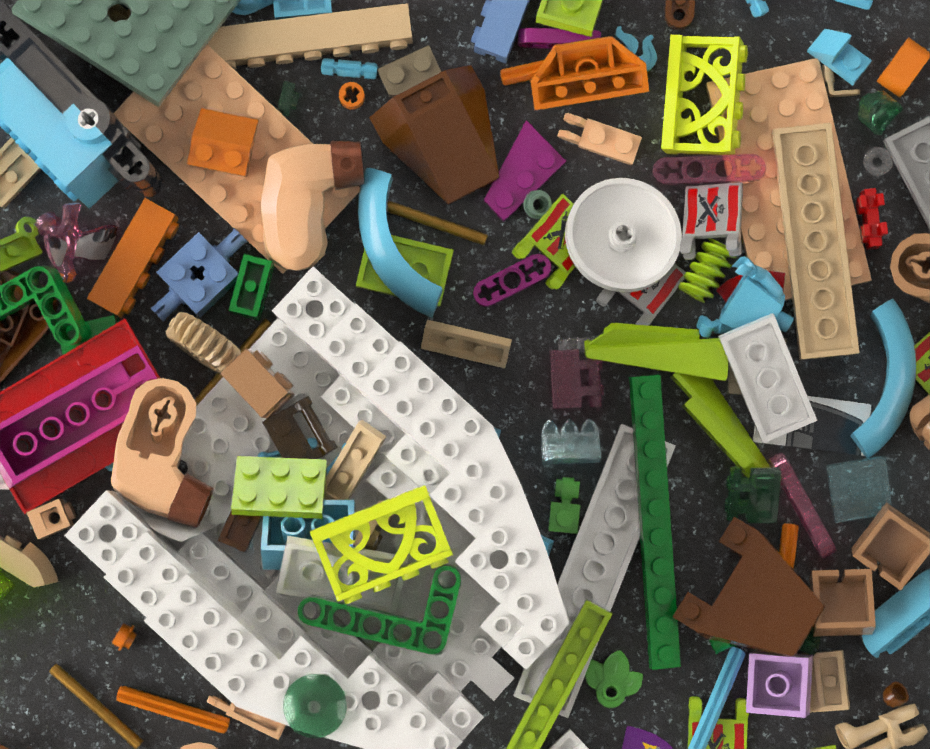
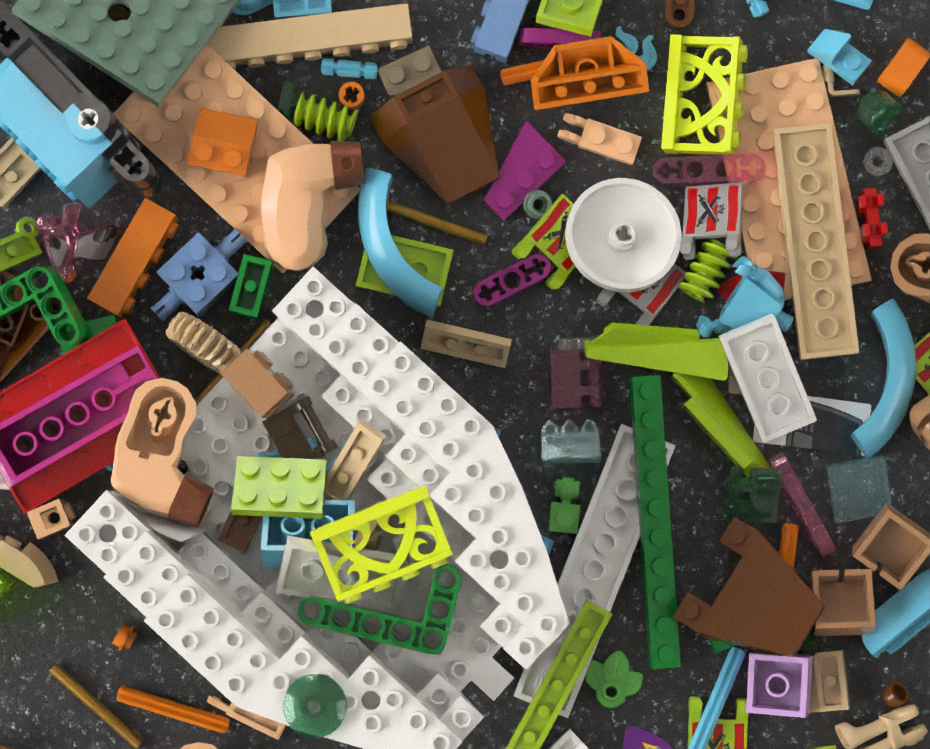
none -> lime piece [294,91,359,141]

